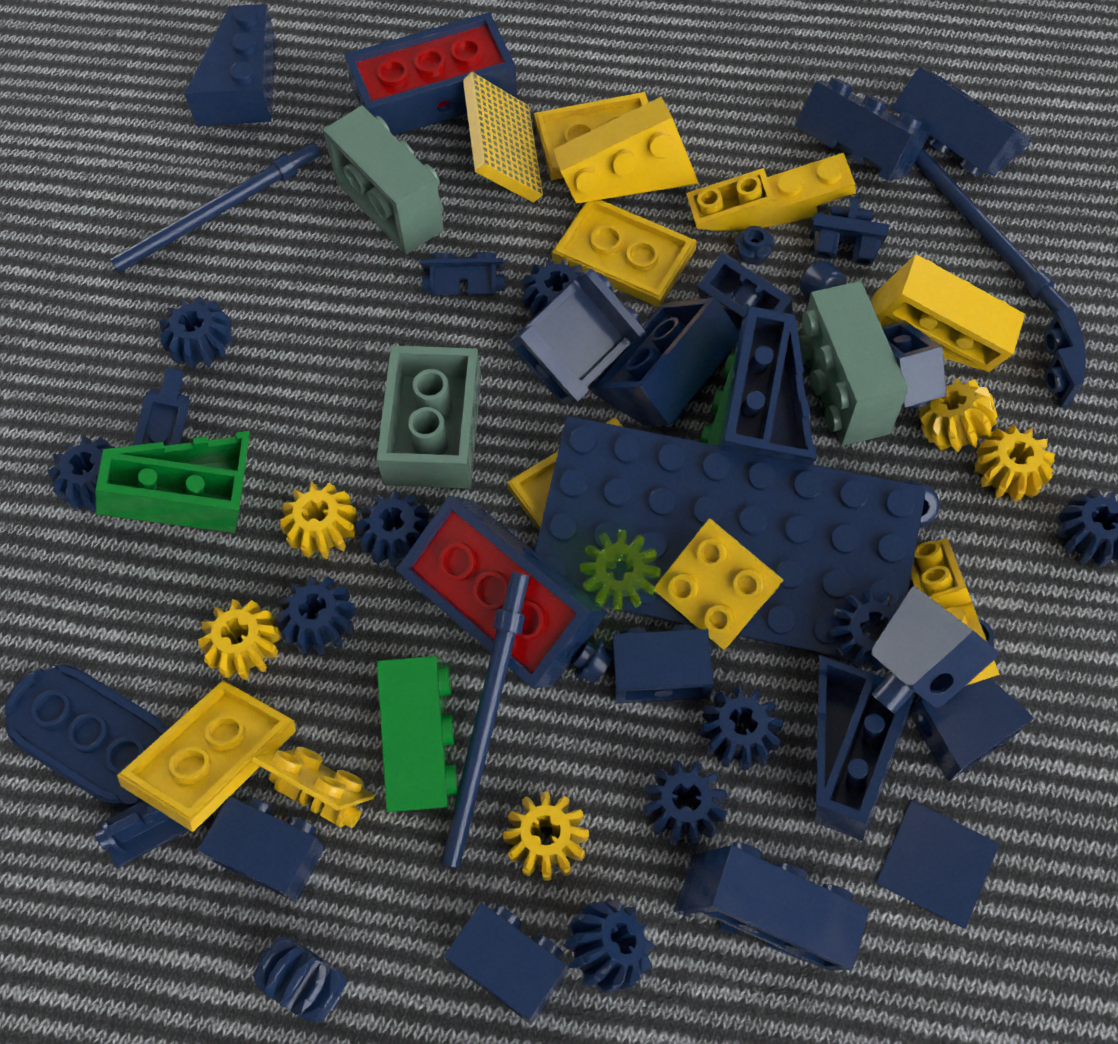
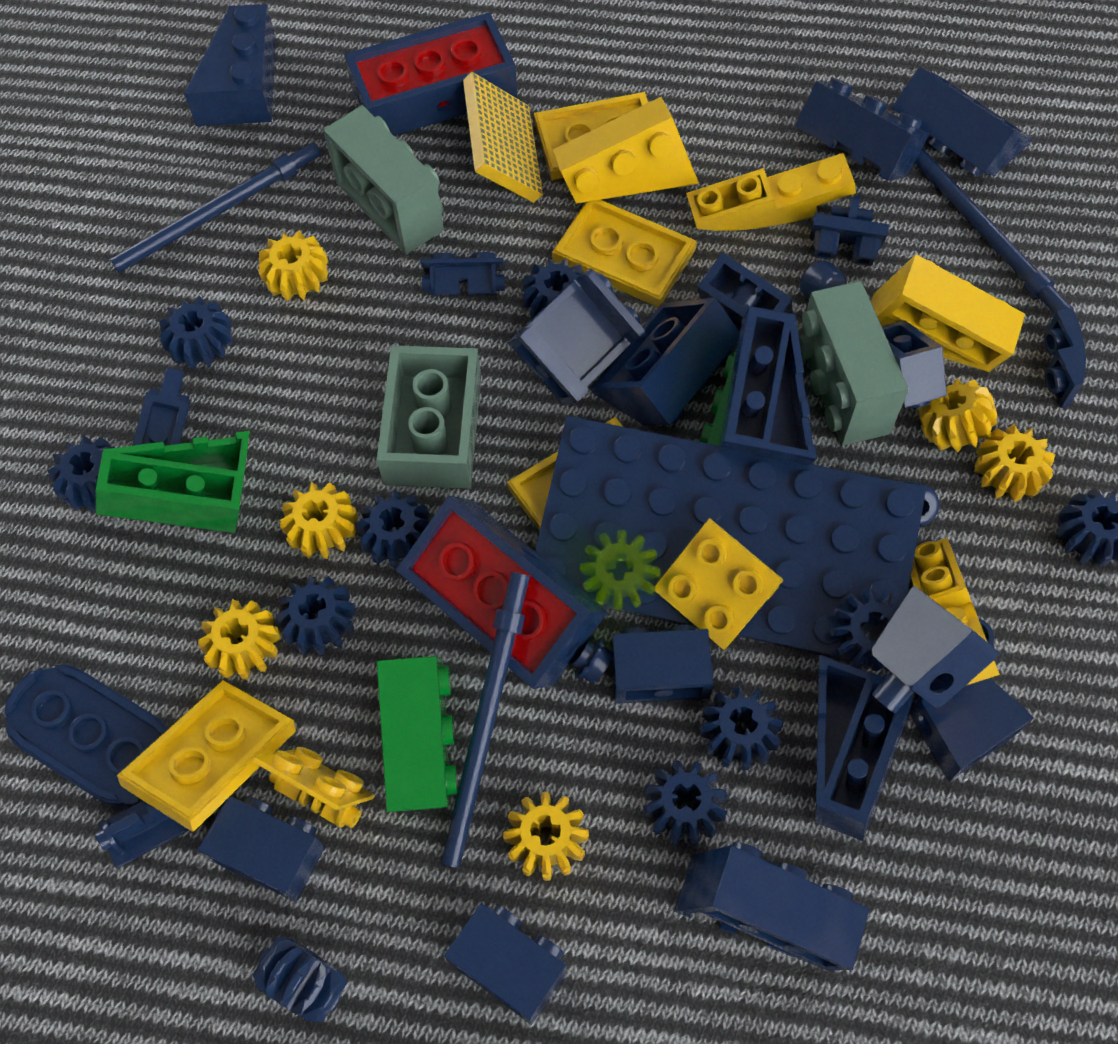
dark blue gear [563,898,655,994] -> none
dark blue plate [734,226,775,265] -> none
dark blue sticker [876,800,1000,929] -> none
none -> yellow gear [258,230,328,302]

